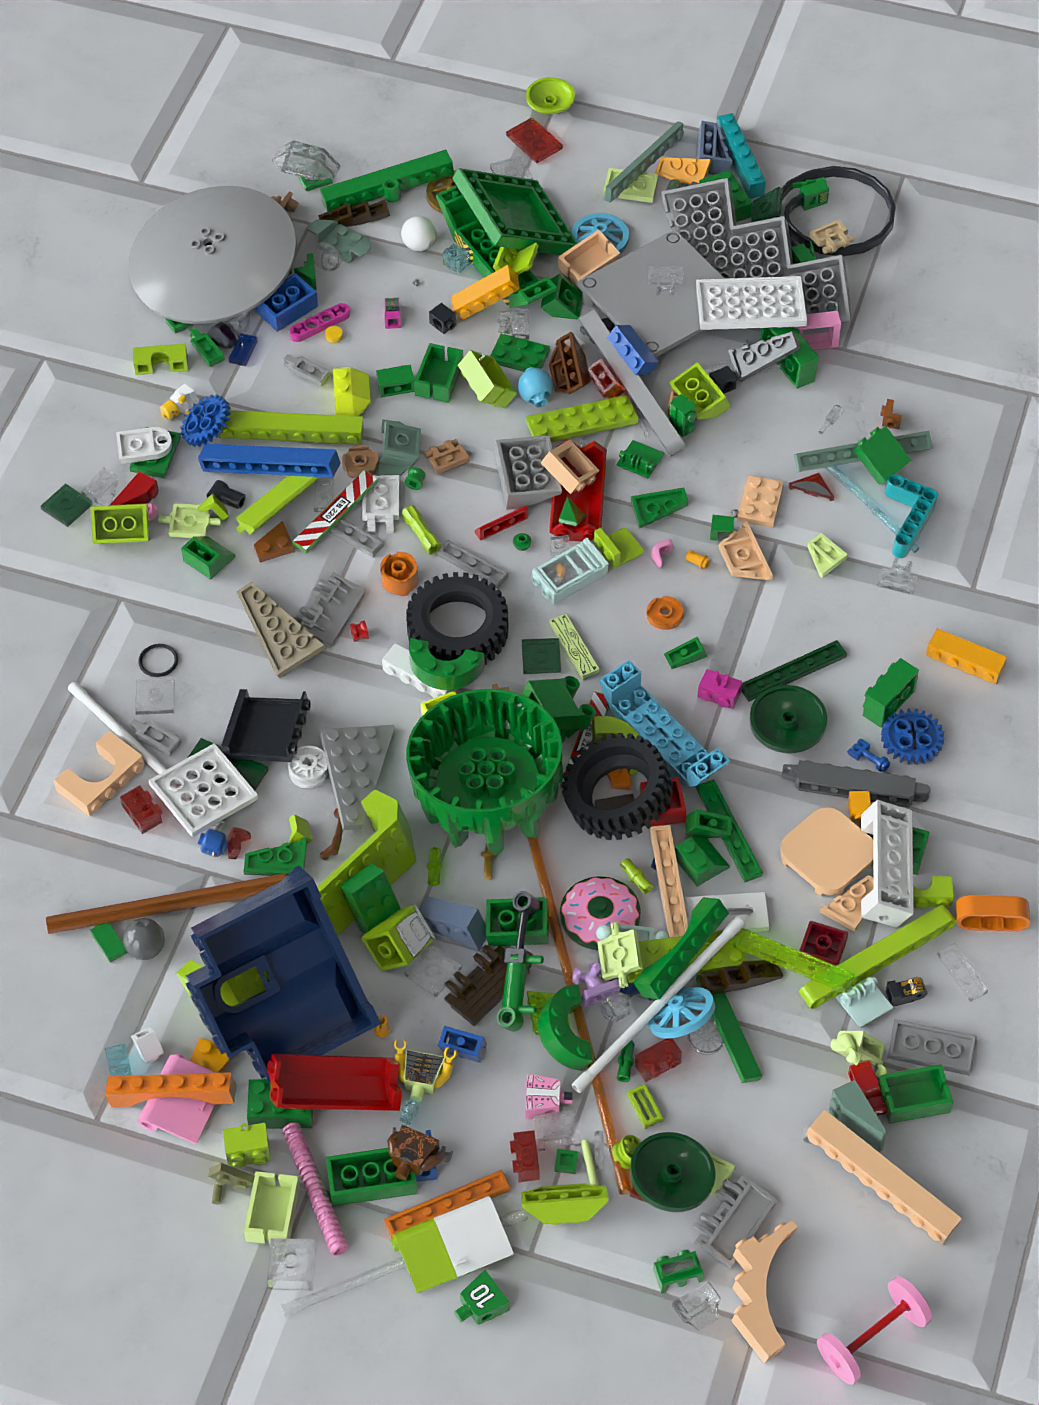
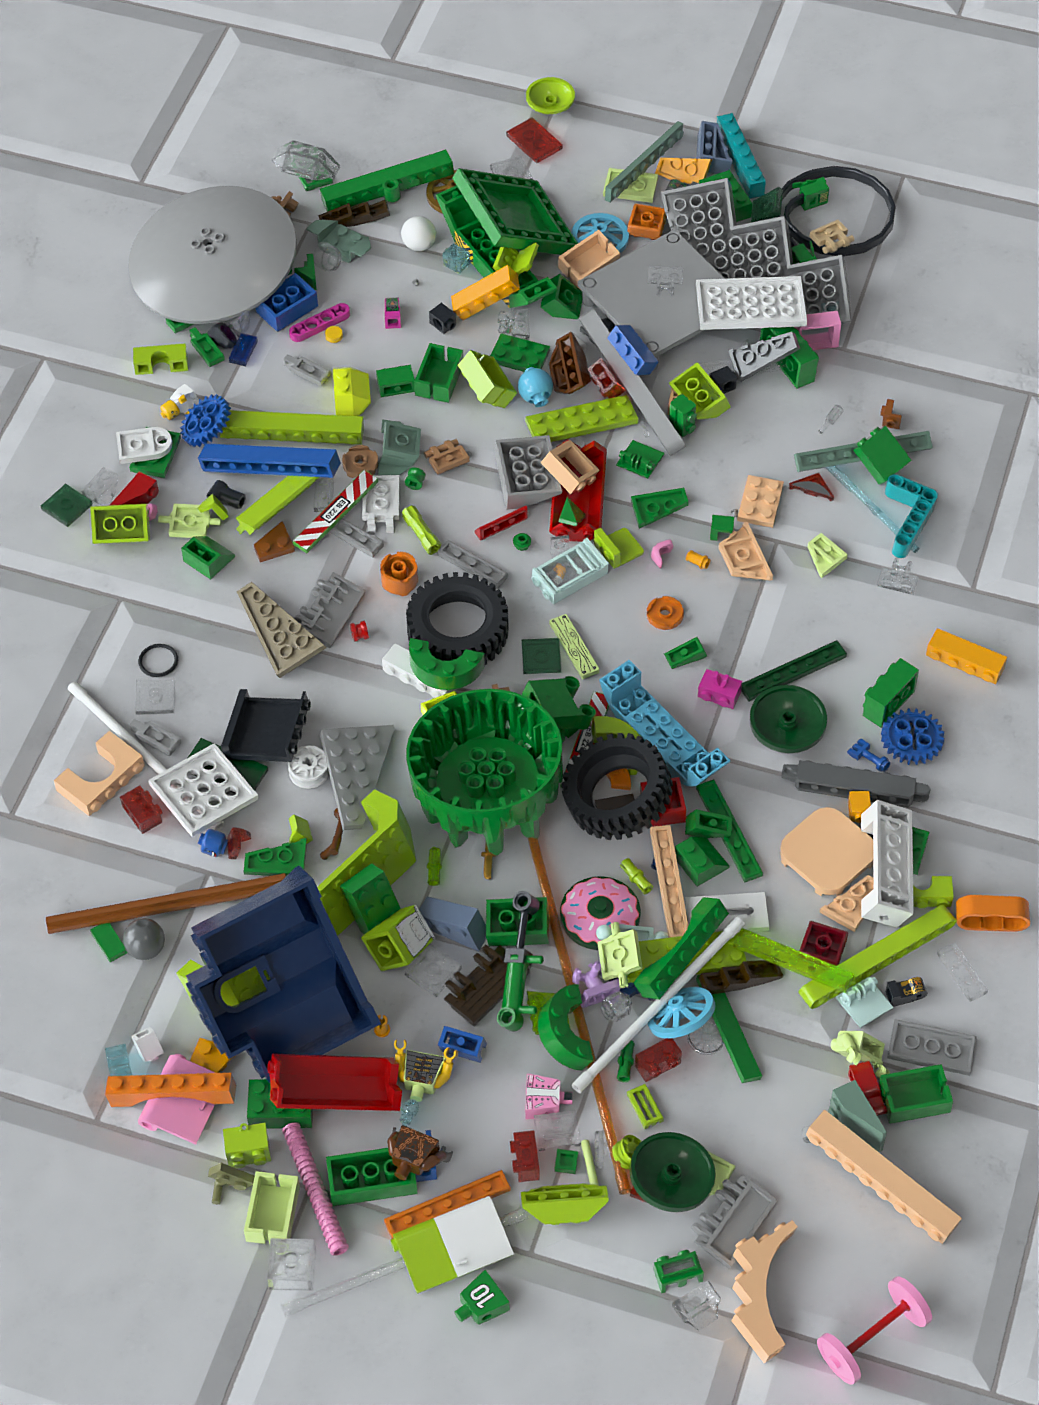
none -> orange brick [627,203,667,240]

